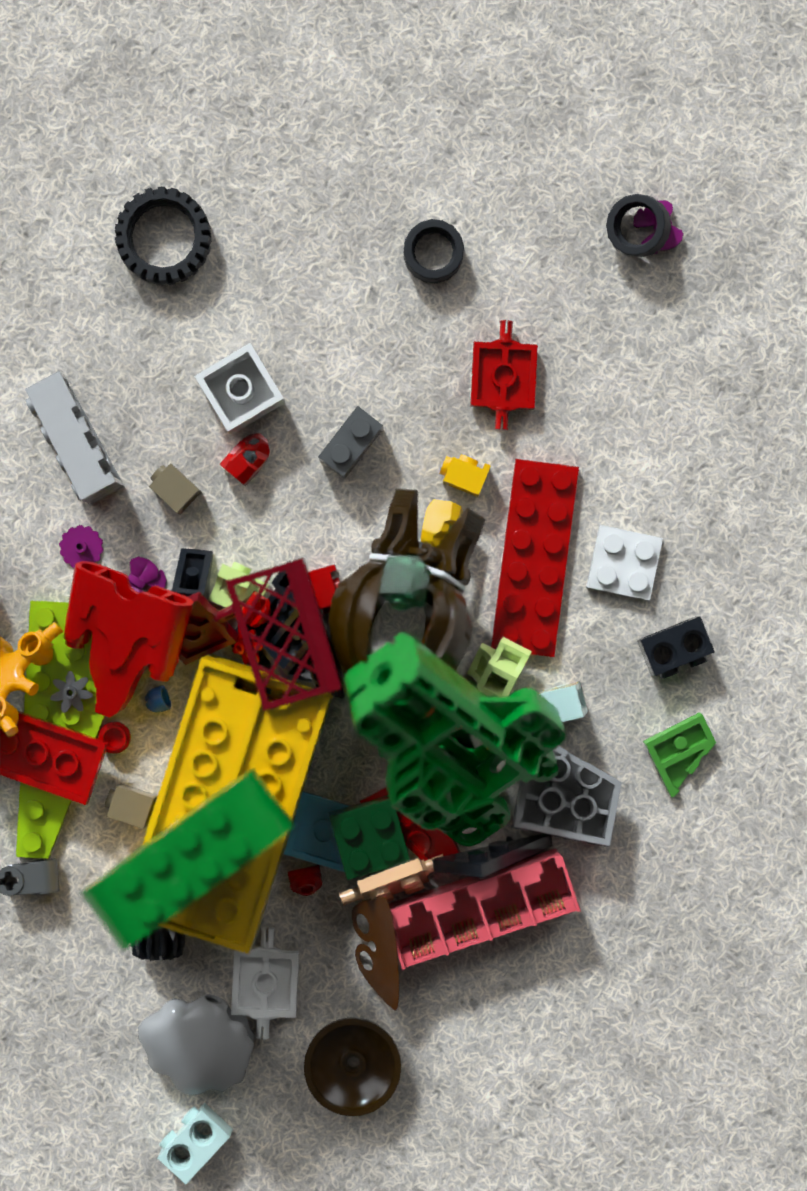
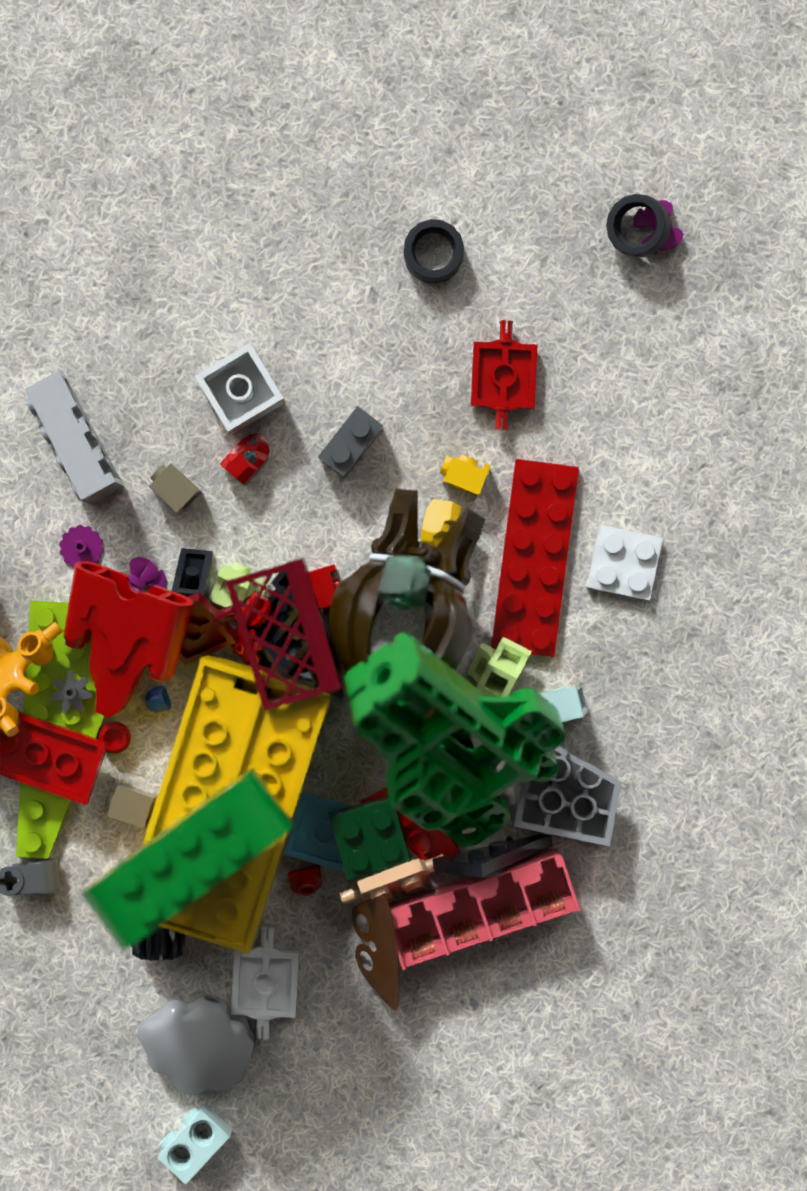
black tyre [115,187,212,285] -> none
dark brown dish [304,1017,401,1116] -> none
black brick [637,616,715,679] -> none
bright green wing [643,712,716,797] -> none

